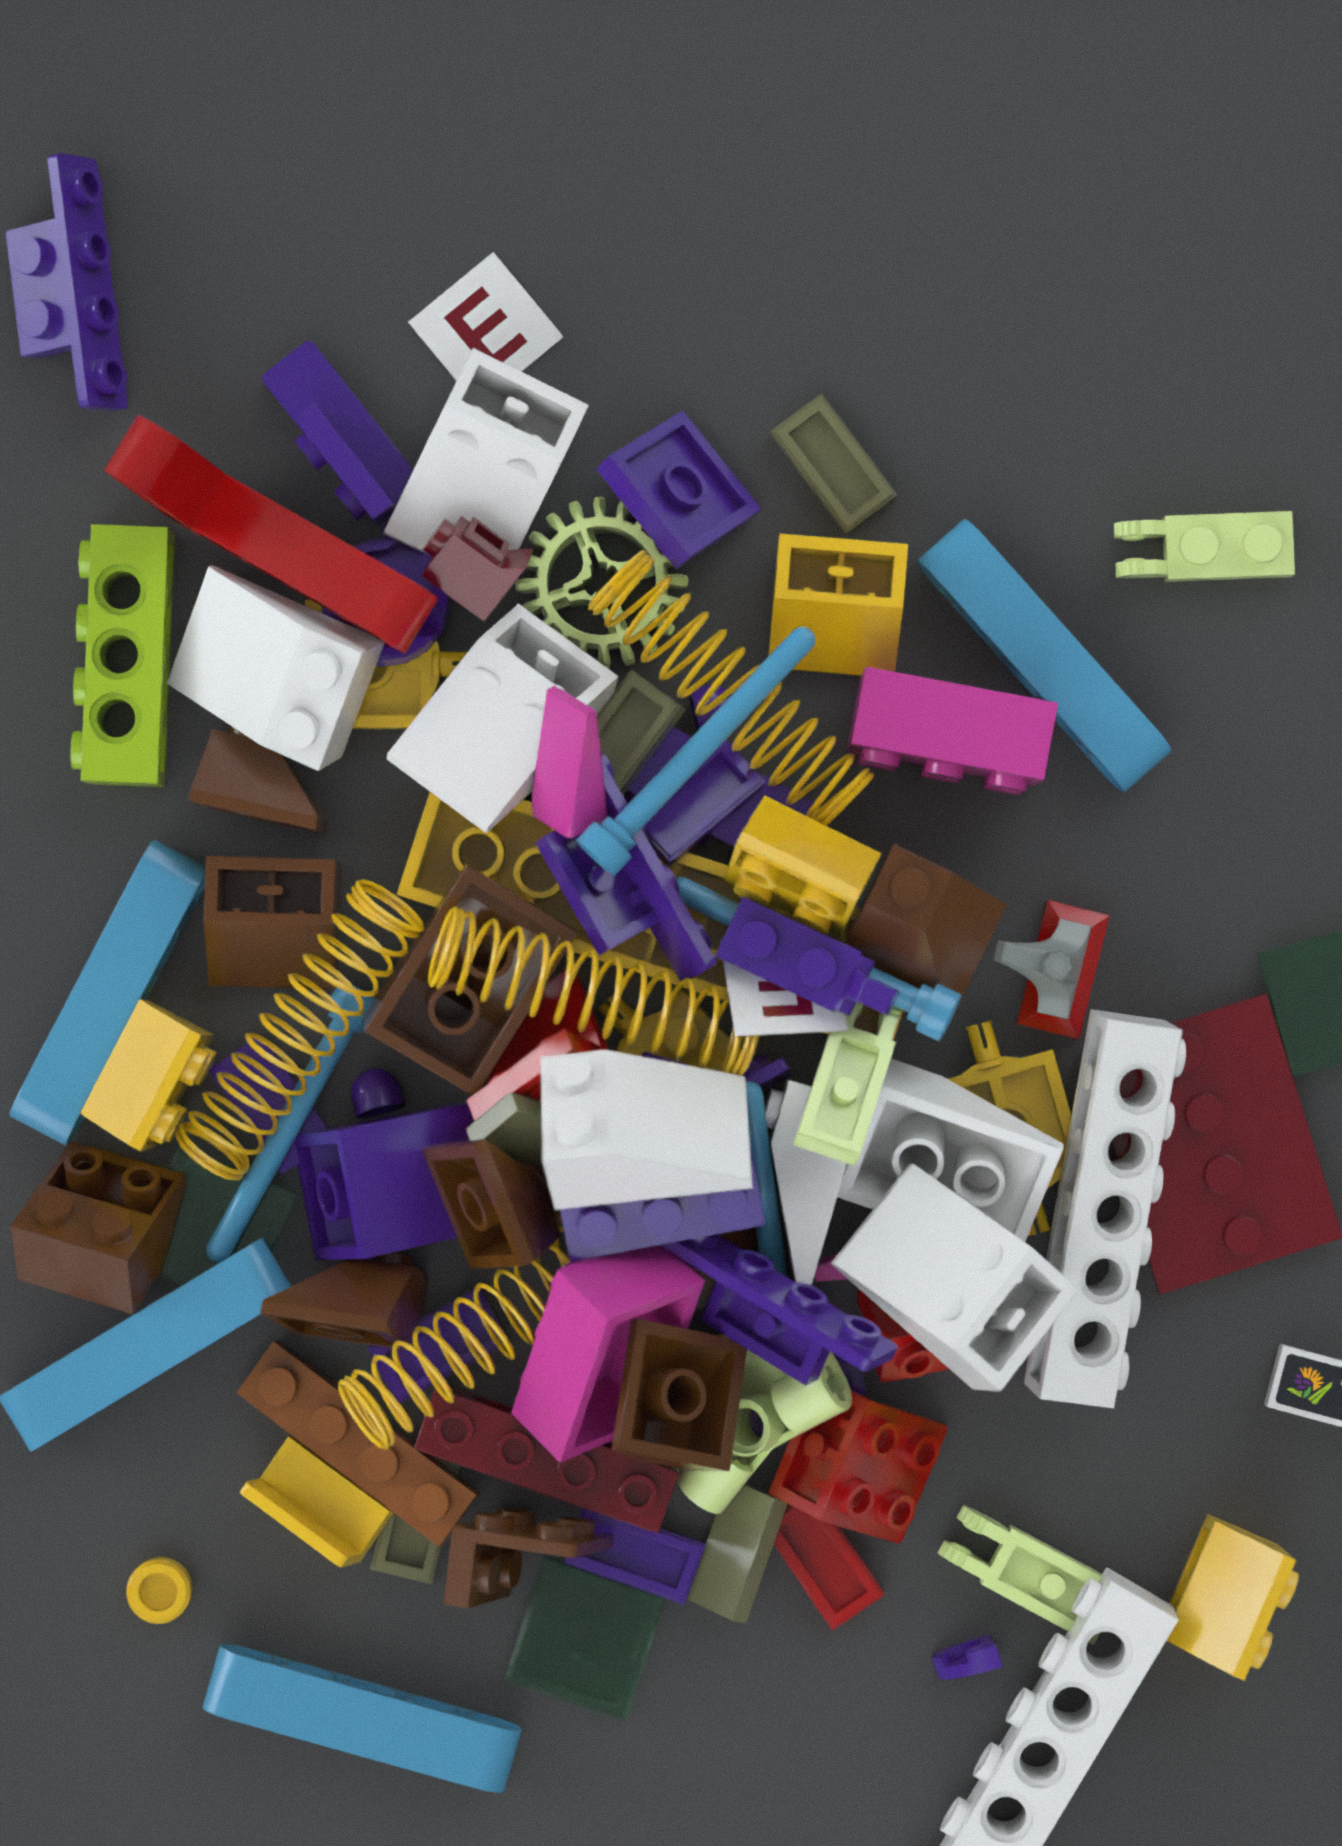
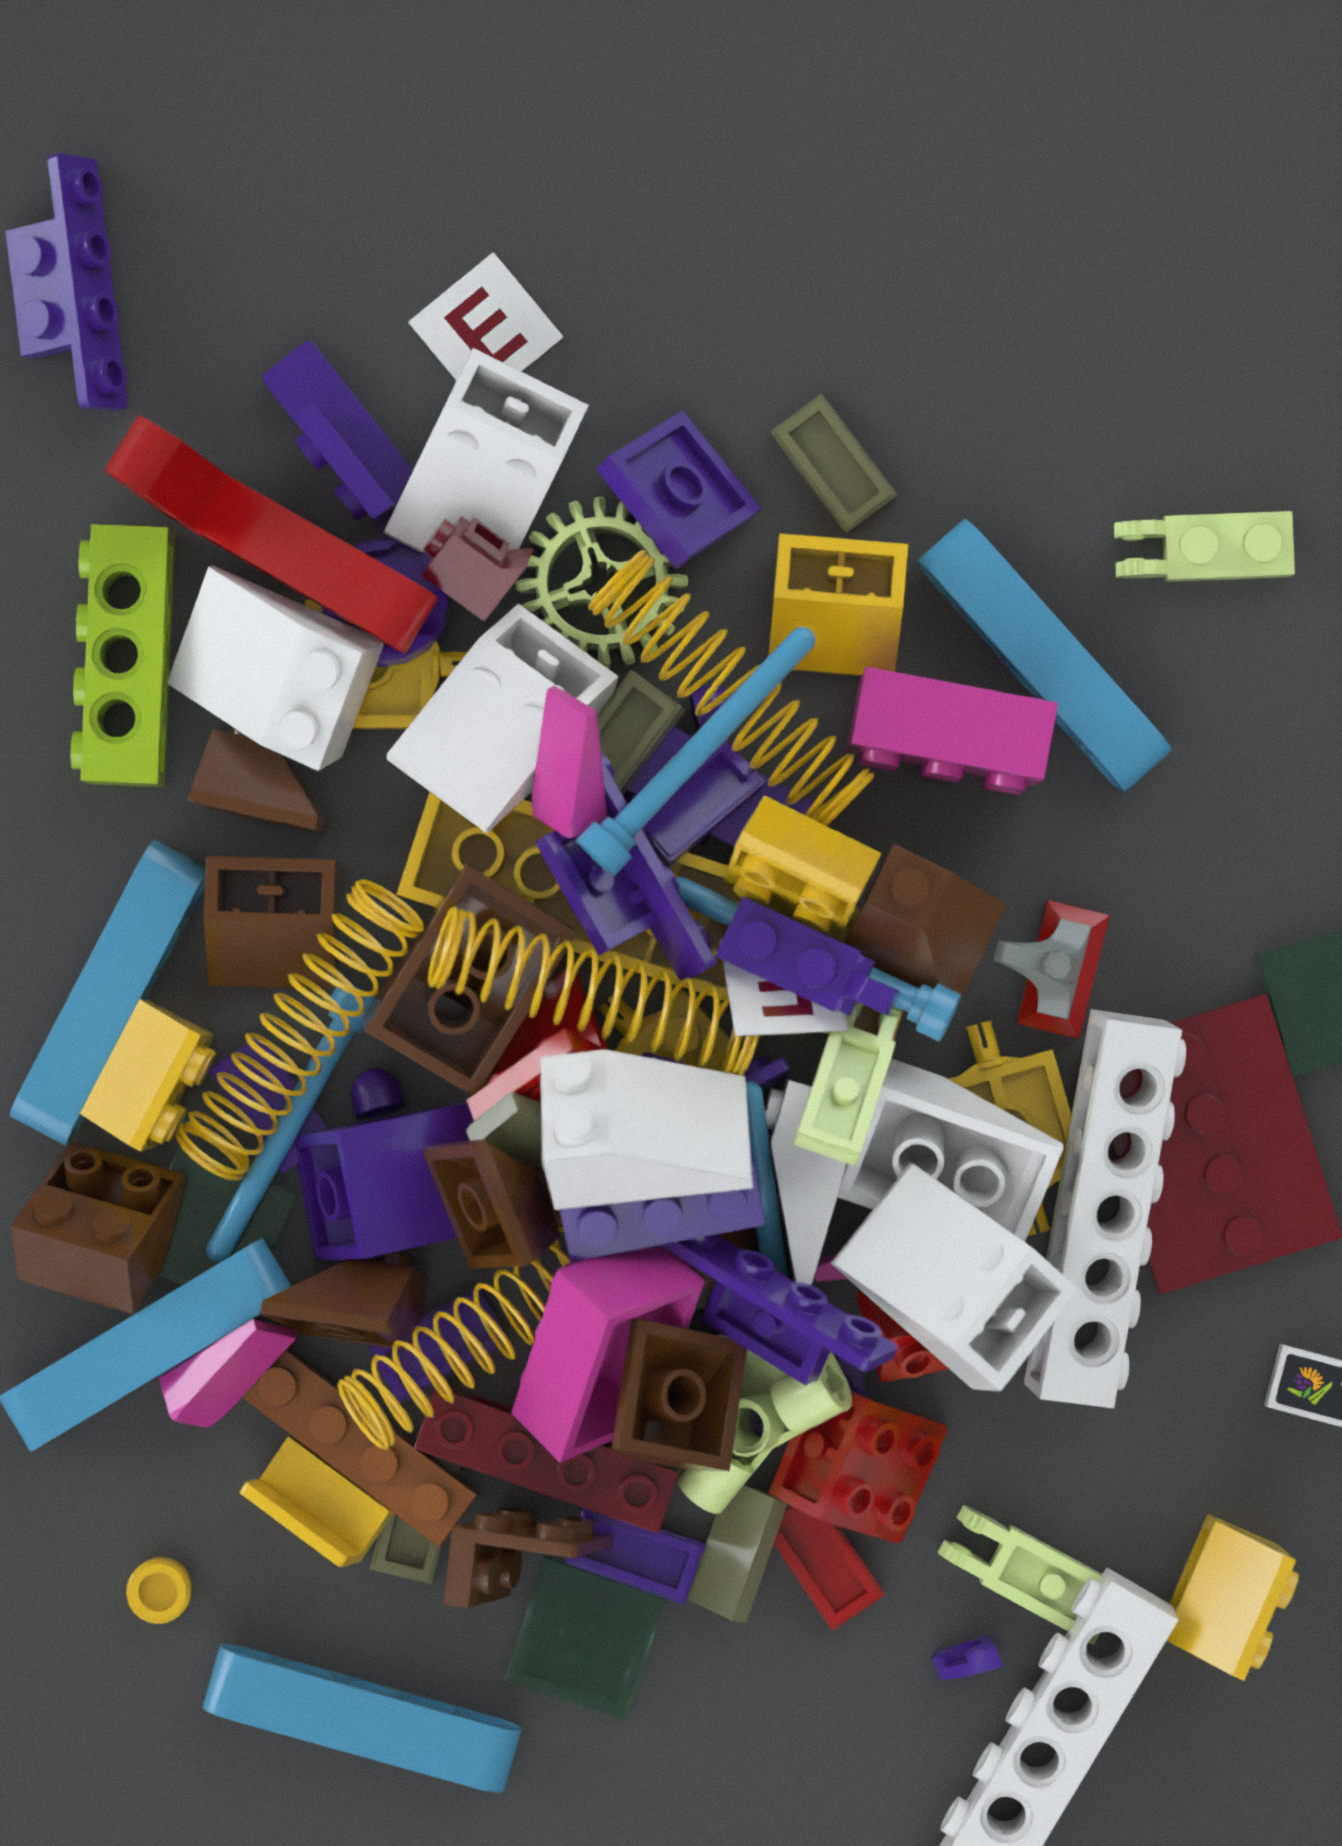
none -> dark pink slope [159,1319,296,1428]

